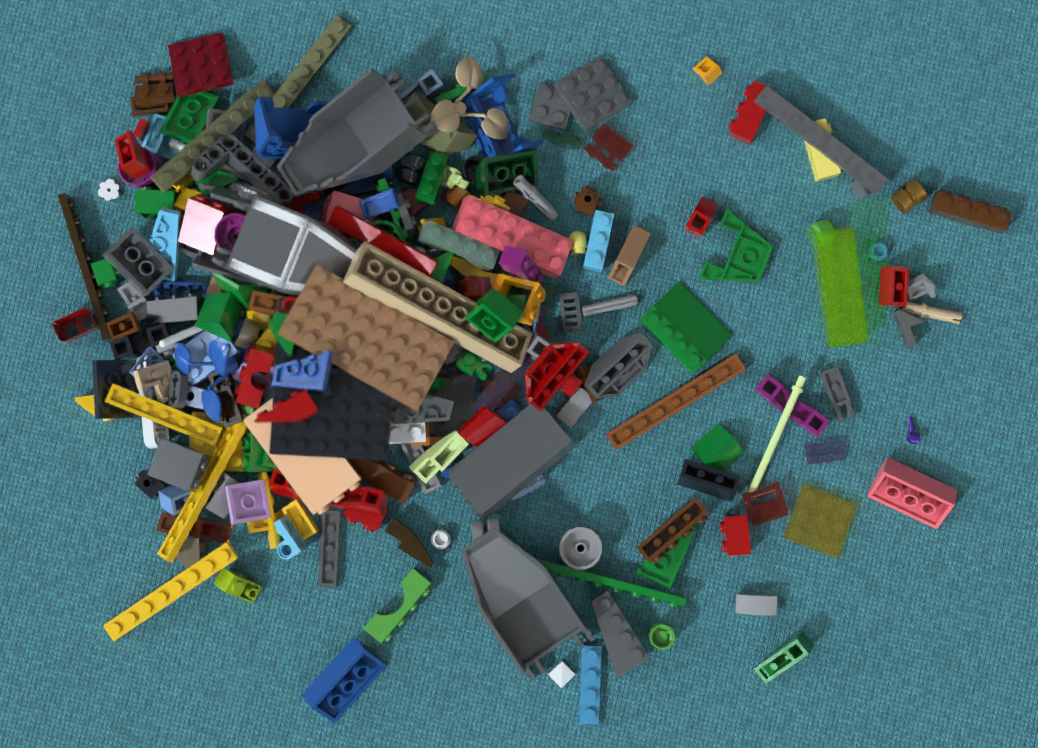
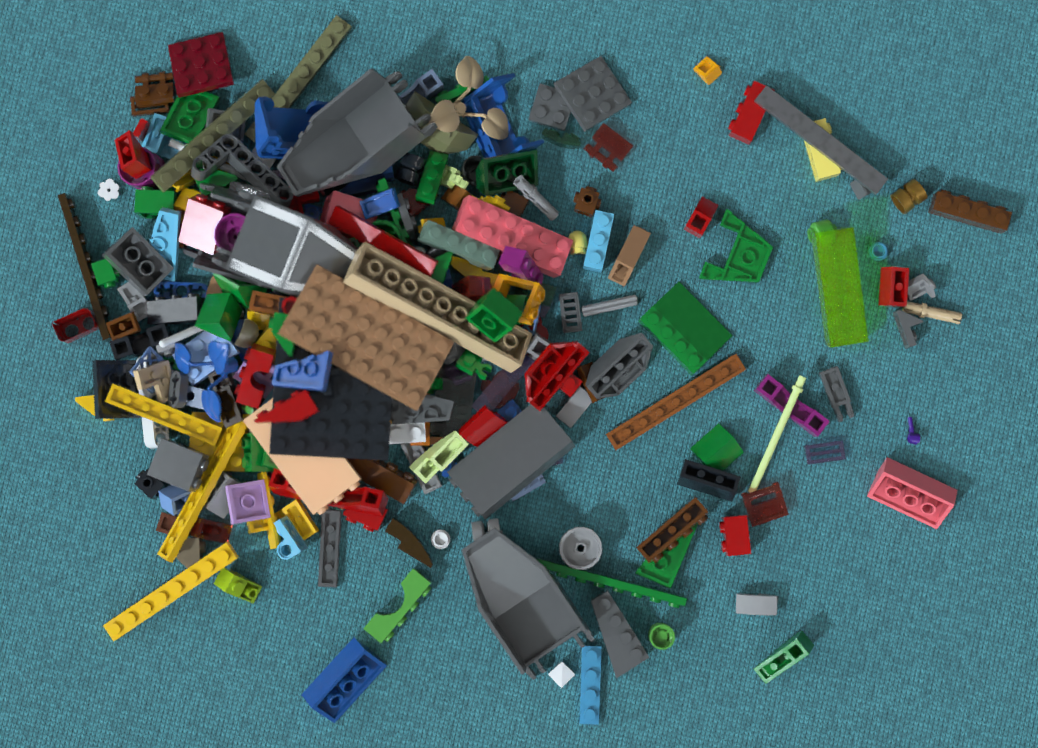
clear yellow plate [782,484,857,559] -> none

